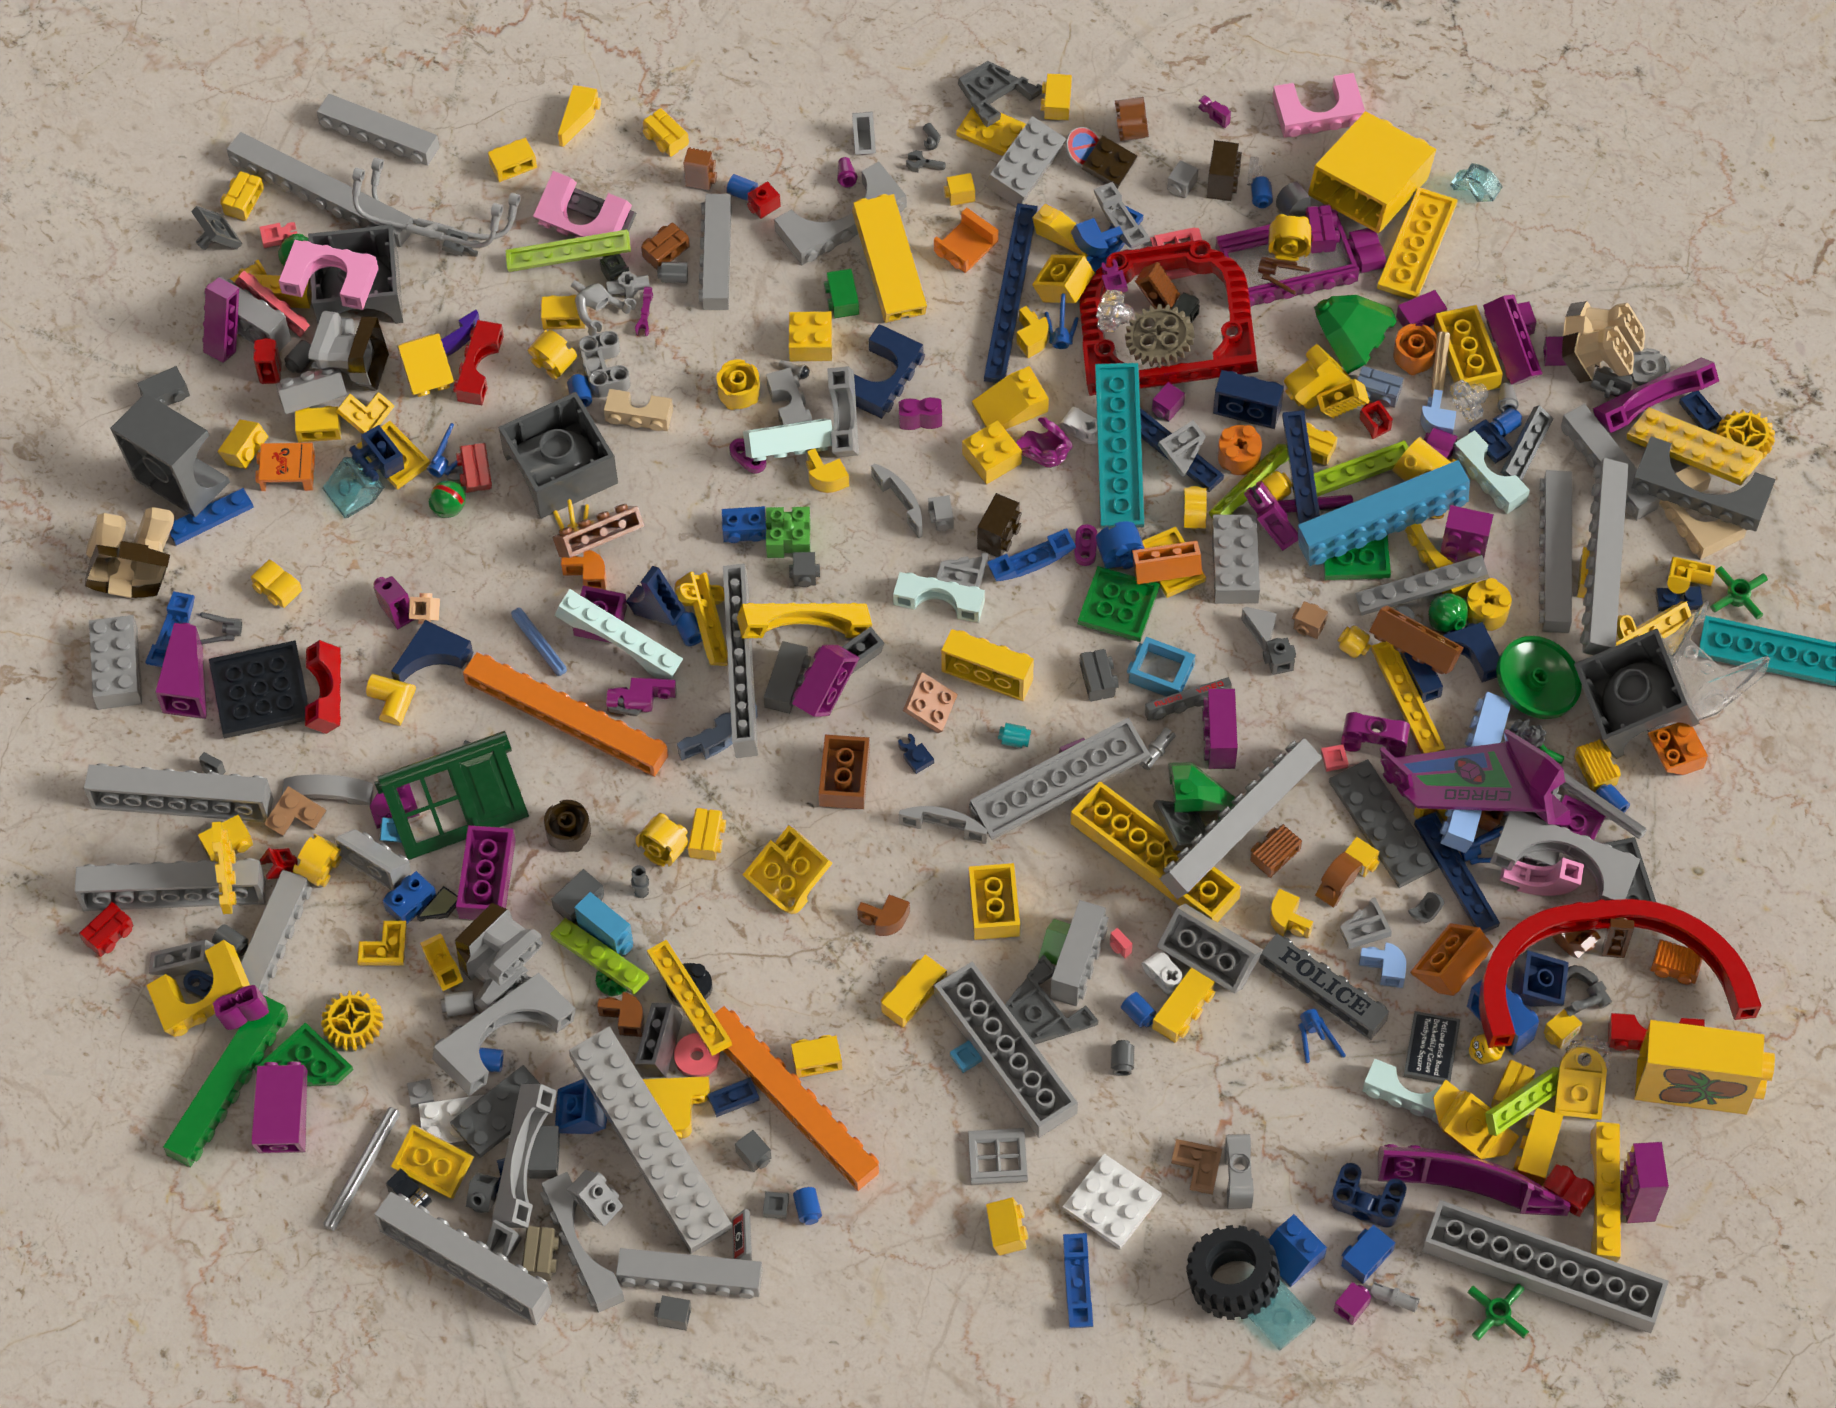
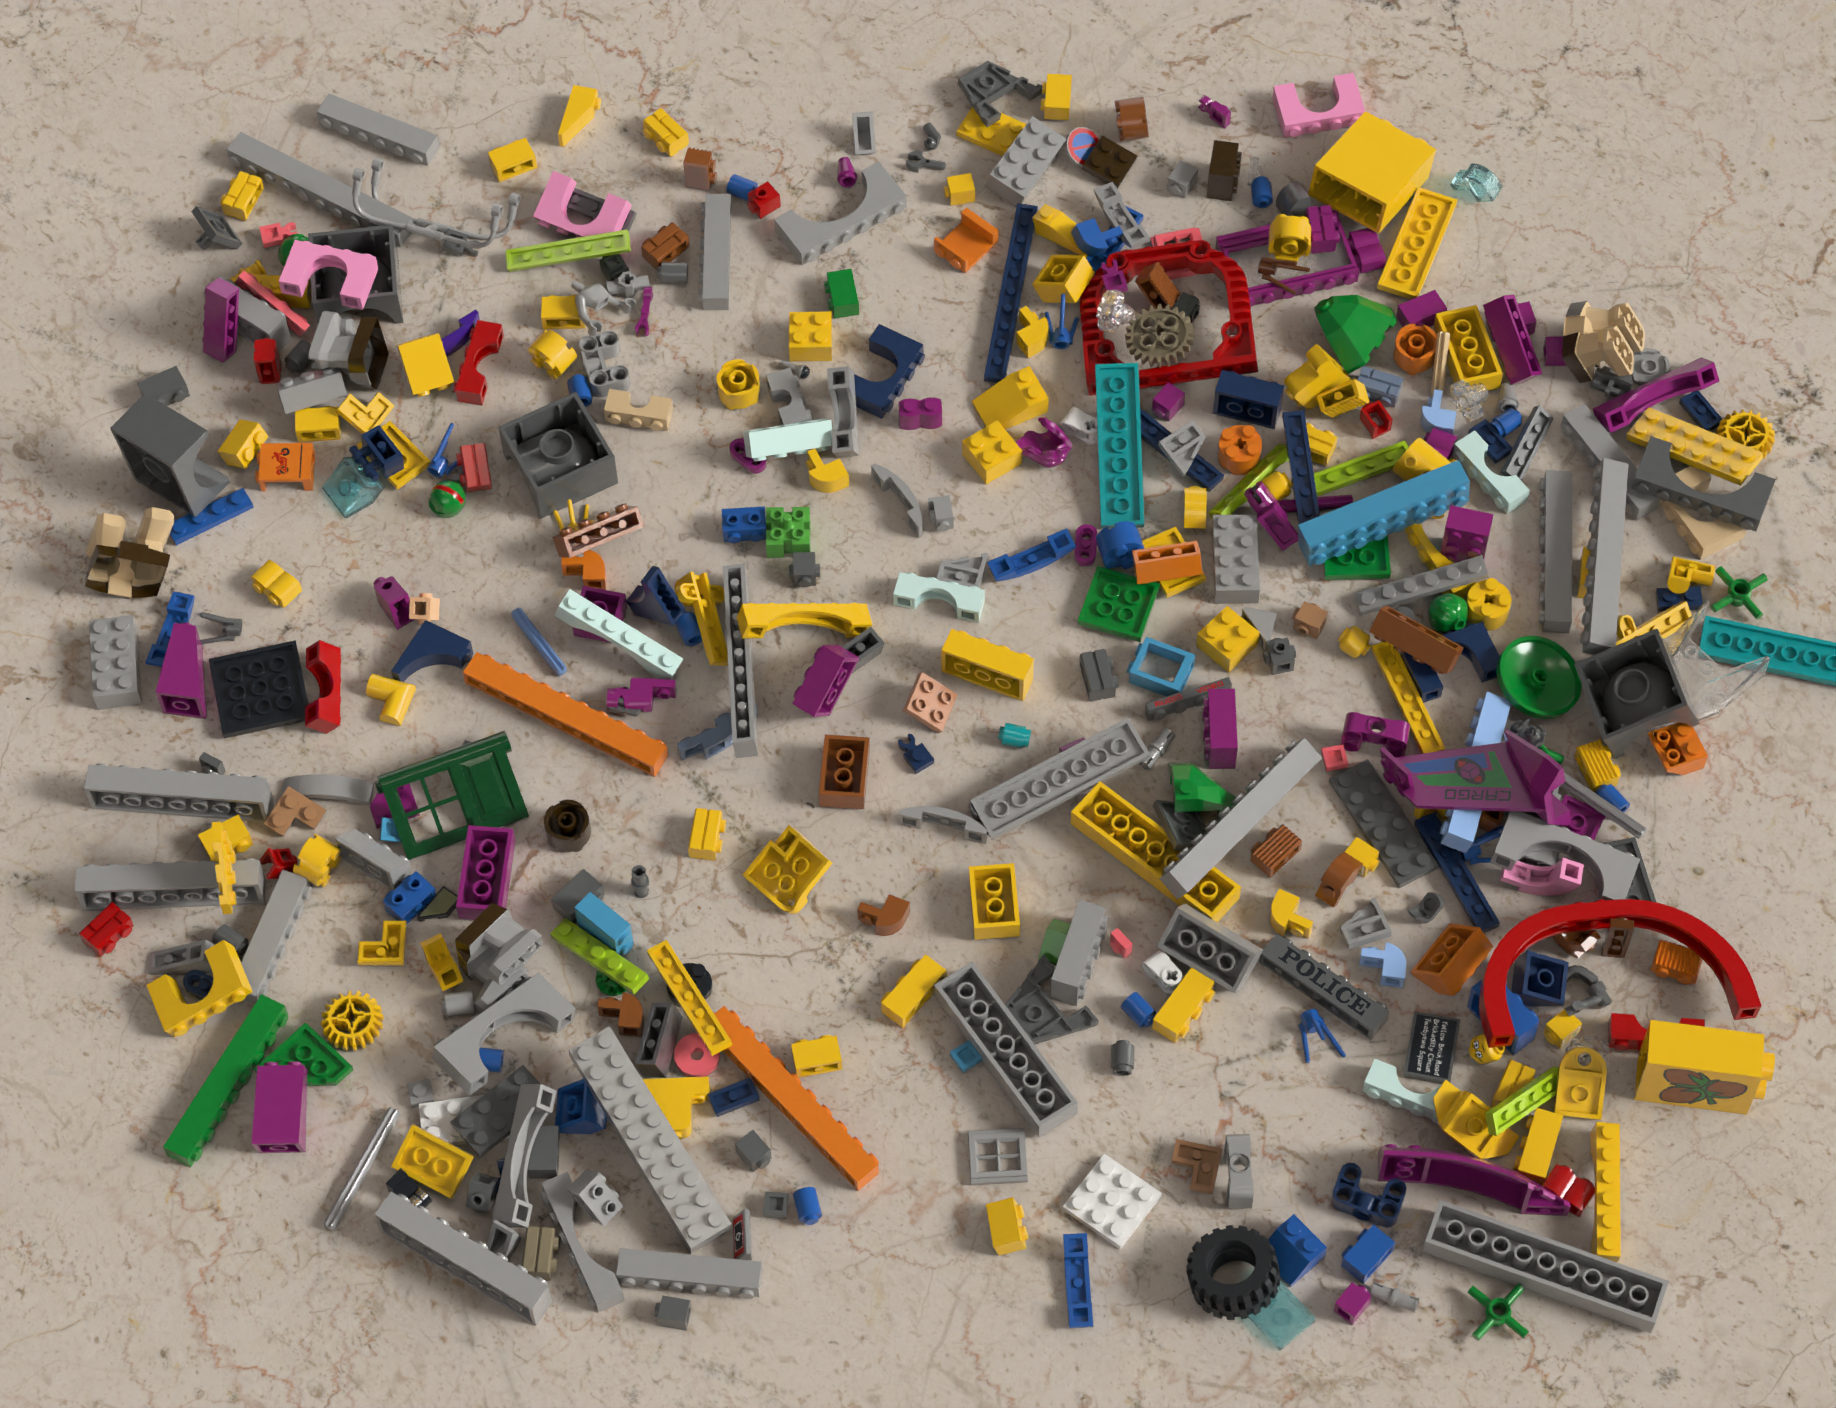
magenta brick [213,985,269,1030] -> none
yellow brick [635,813,688,867] -> none
dark grey brick [764,641,811,714] -> none
yellow brick [852,194,927,323] -> none
dark brown brick [977,493,1022,557] -> none
magenta brick [1620,1142,1669,1223] -> none
none -> yellow brick [1196,606,1260,673]

